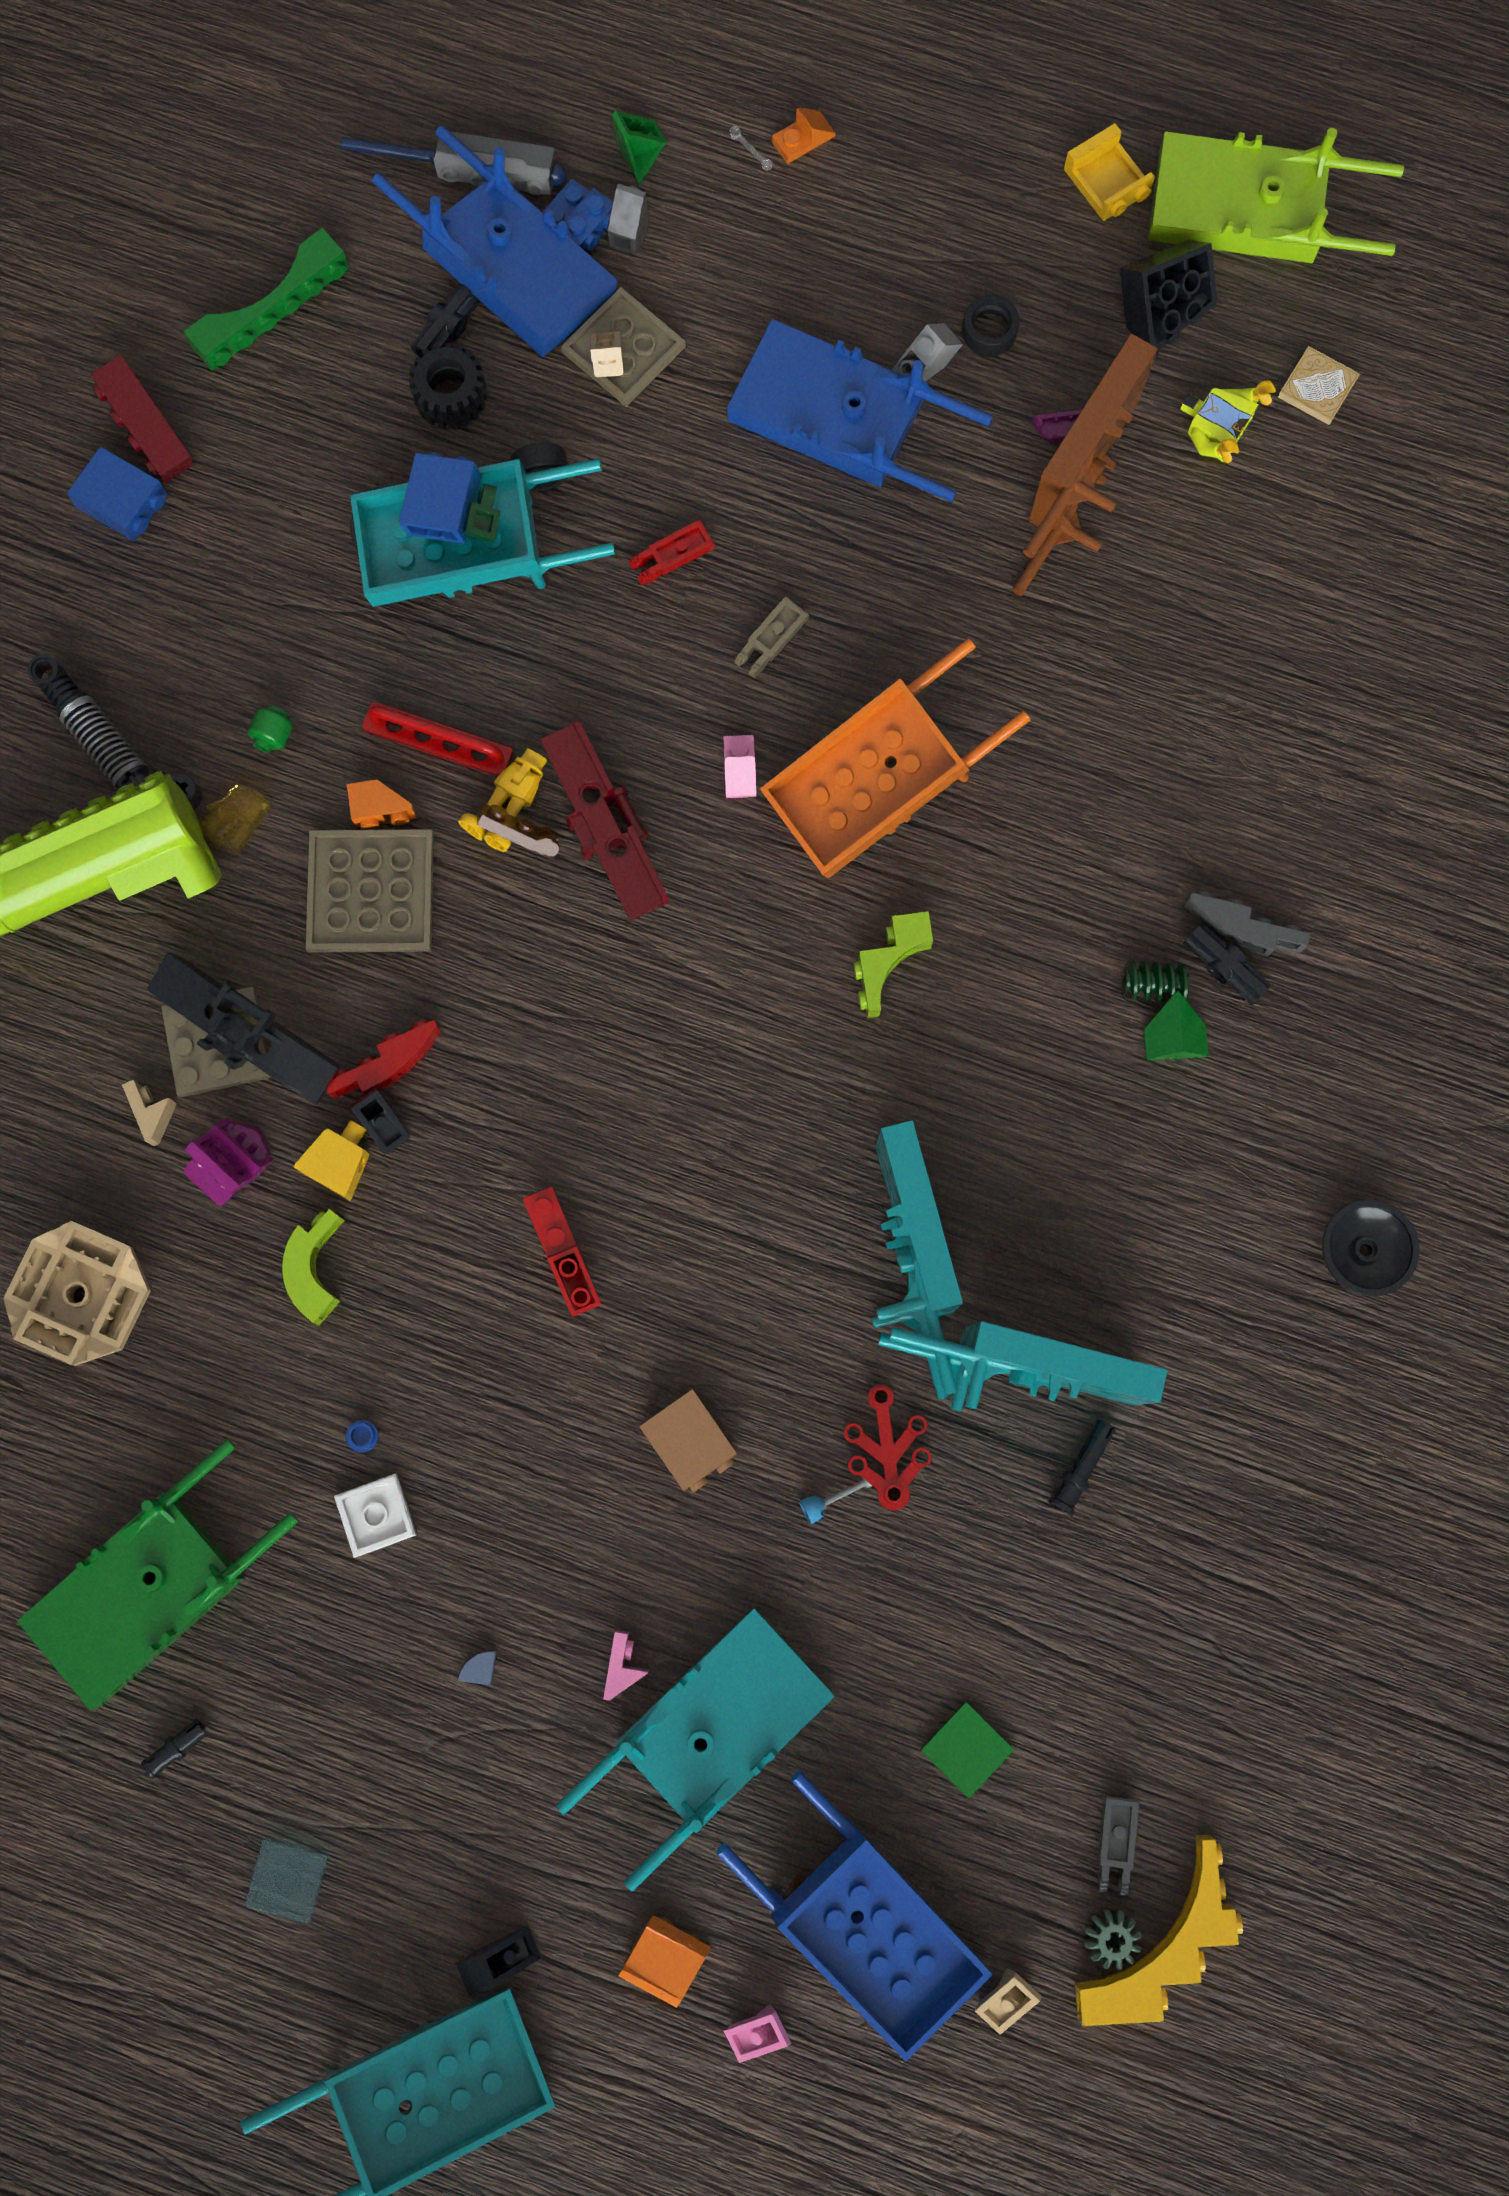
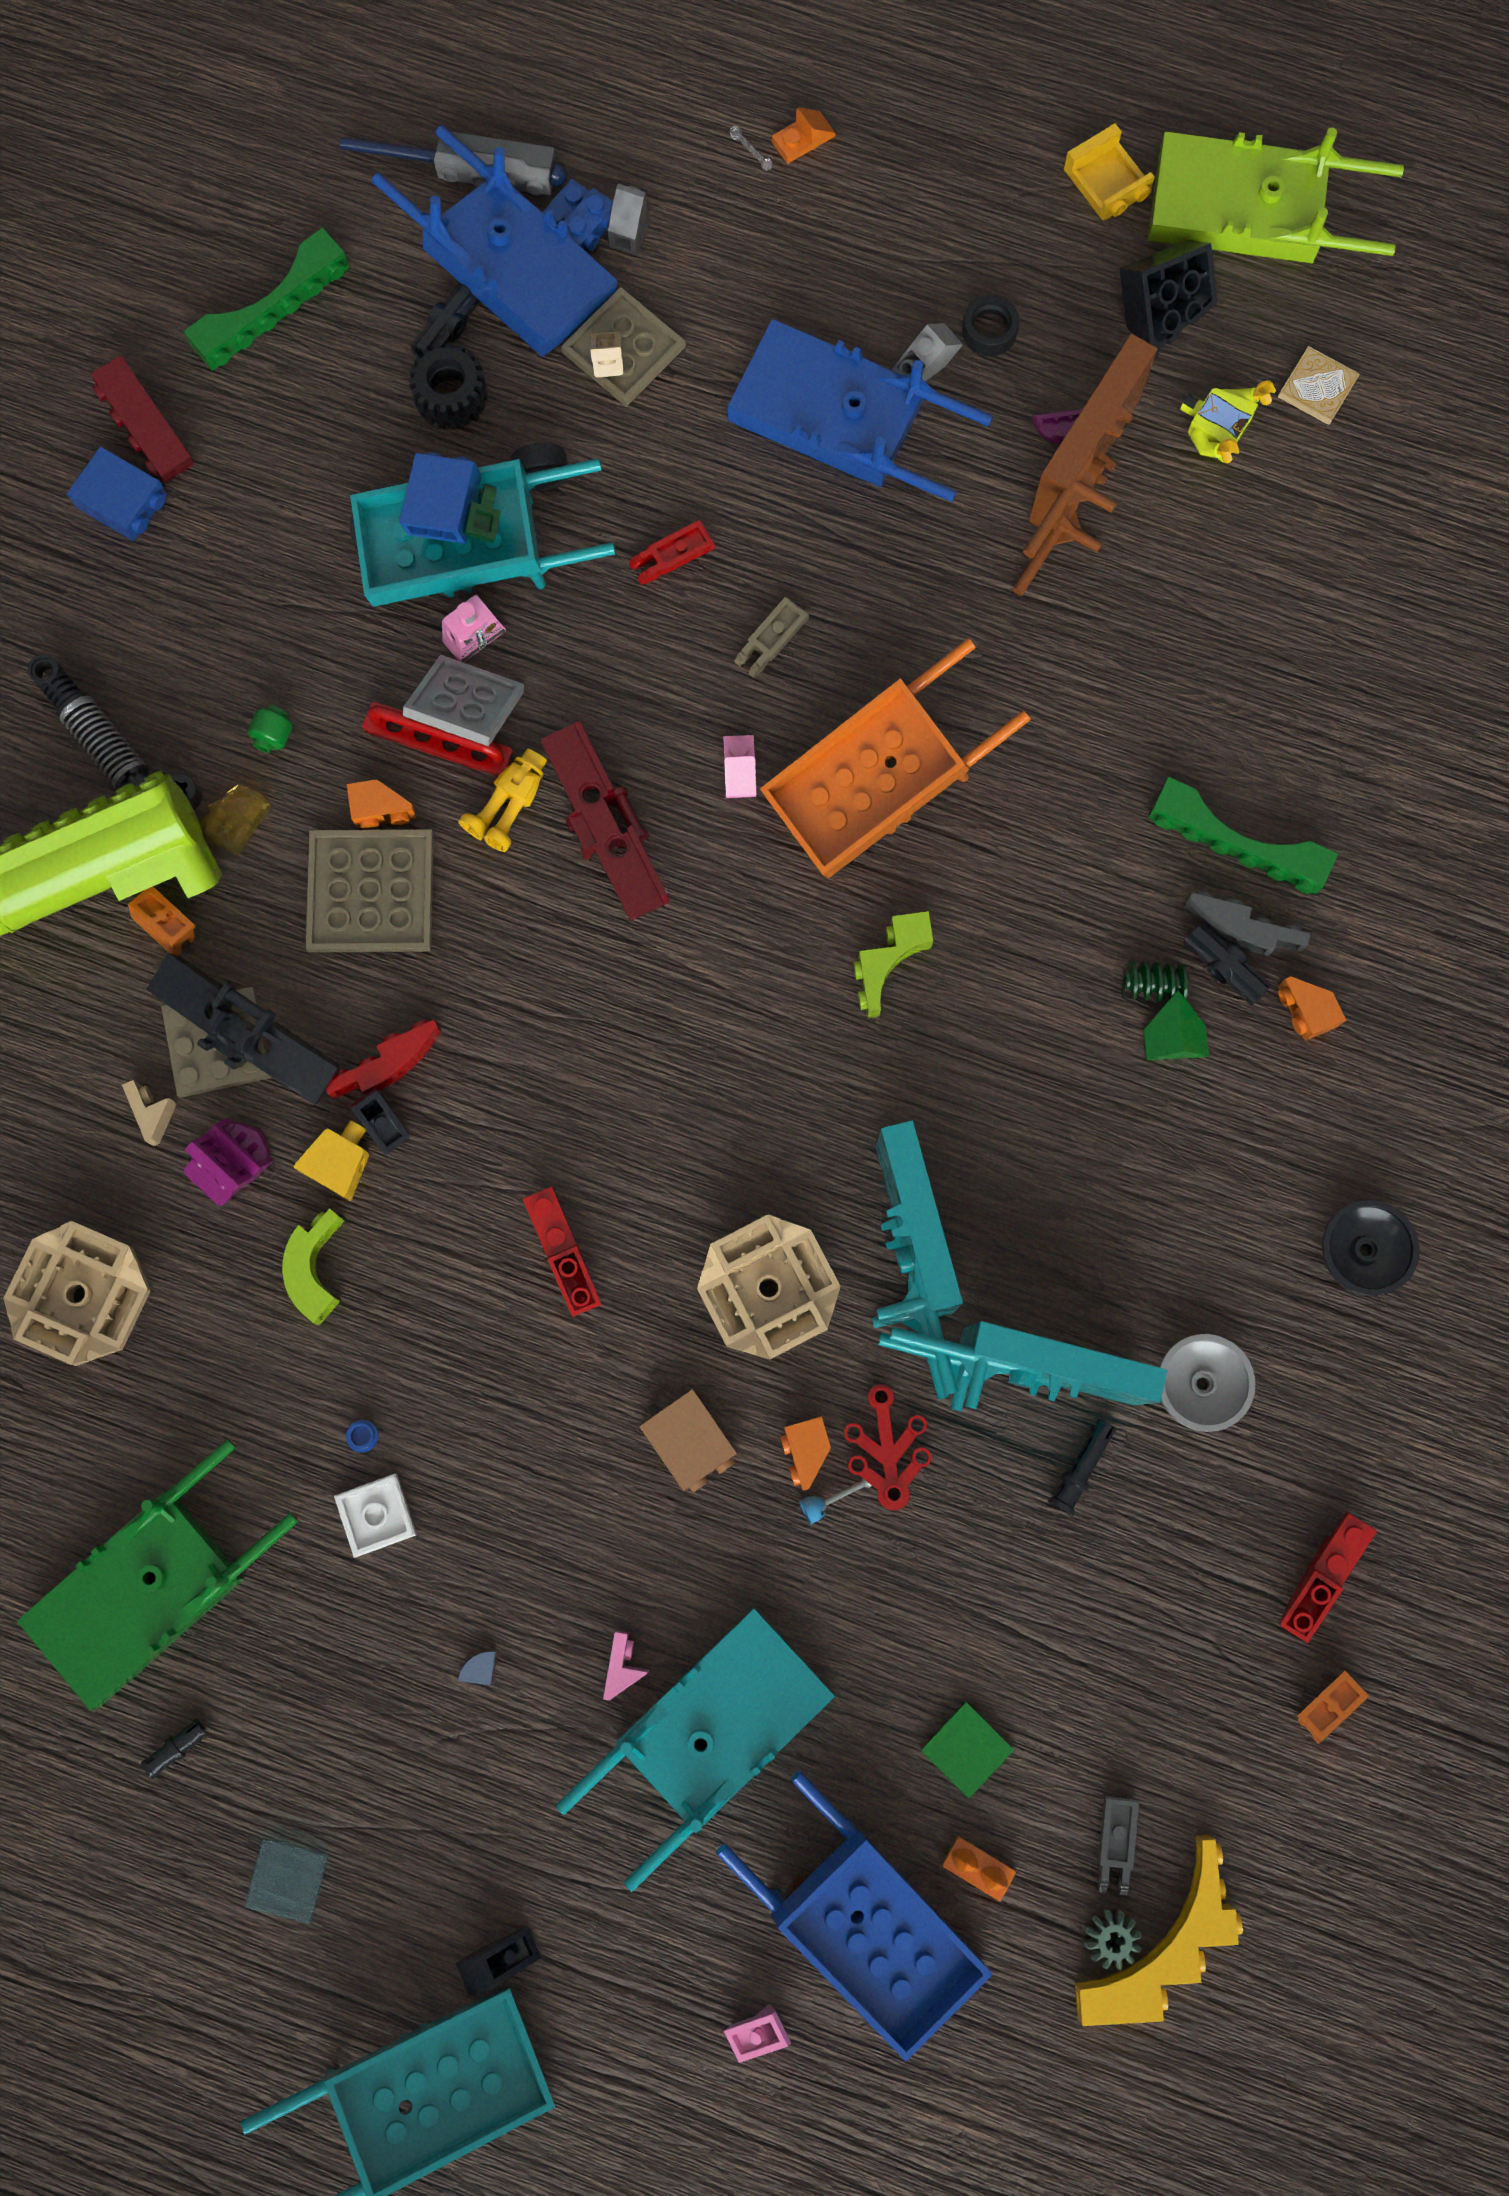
reddish brown hinge [477,802,560,857] -> none
green slope [612,110,667,186] -> none
orange slope [618,1915,711,2008] -> none
tan slope [975,1969,1042,2035] -> none
none -> orange hinge [128,887,195,955]
none -> light grey plate [403,655,524,747]
none -> bright pink torso [442,595,506,663]
none -> tan piece [697,1215,841,1360]
none -> orange slope [780,1416,831,1491]
none -> orange tile [941,1835,1016,1902]
none -> green arch [1148,777,1338,894]
none -> light grey dish [1159,1334,1255,1432]
none -> orange slope [1278,976,1346,1041]
none -> red slope [1279,1511,1377,1643]
none -> orange hinge [1297,1671,1369,1744]

